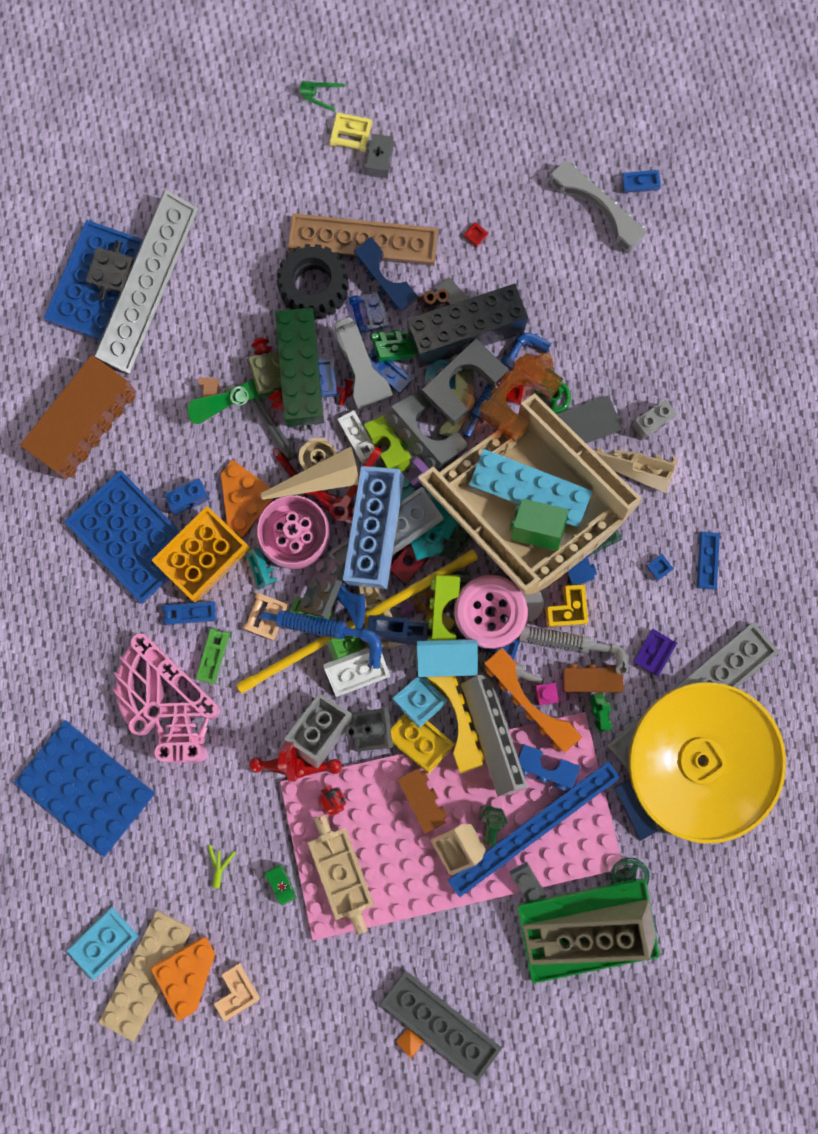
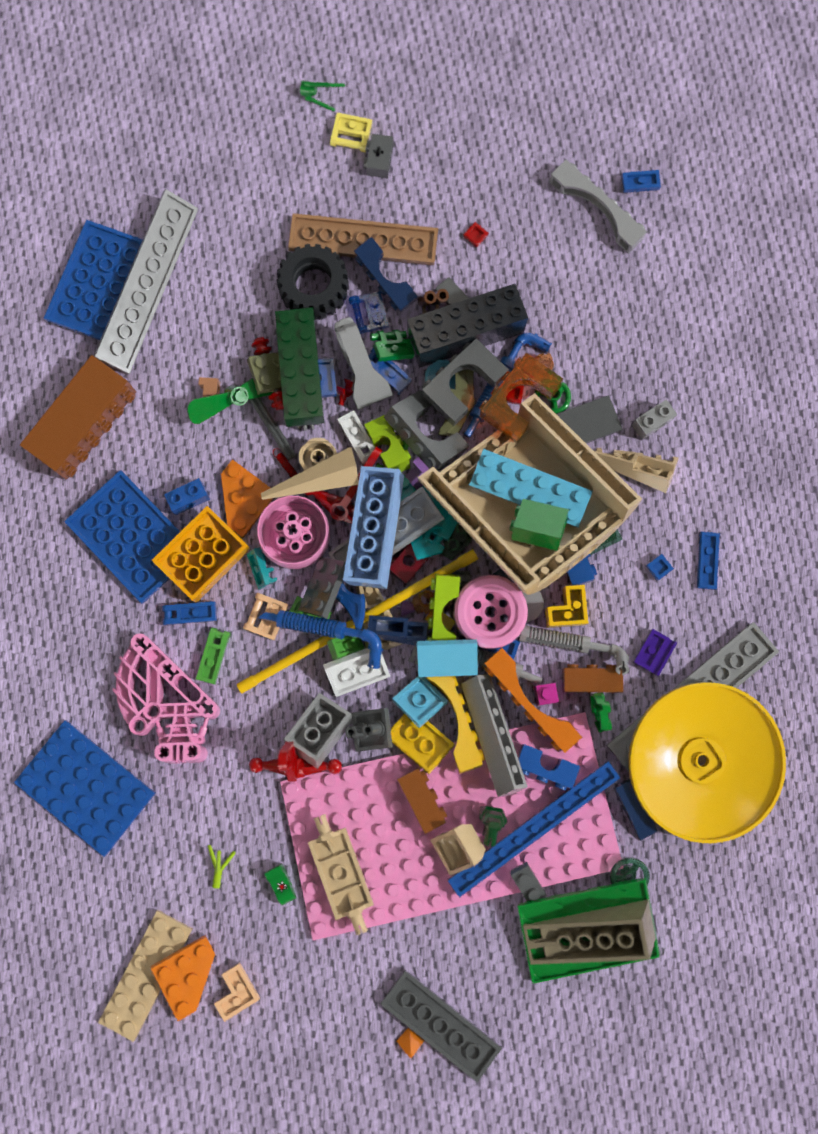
medium azure tile [66,907,139,980] -> none
black plate [86,240,134,302] -> none
red head [317,785,347,816] -> none

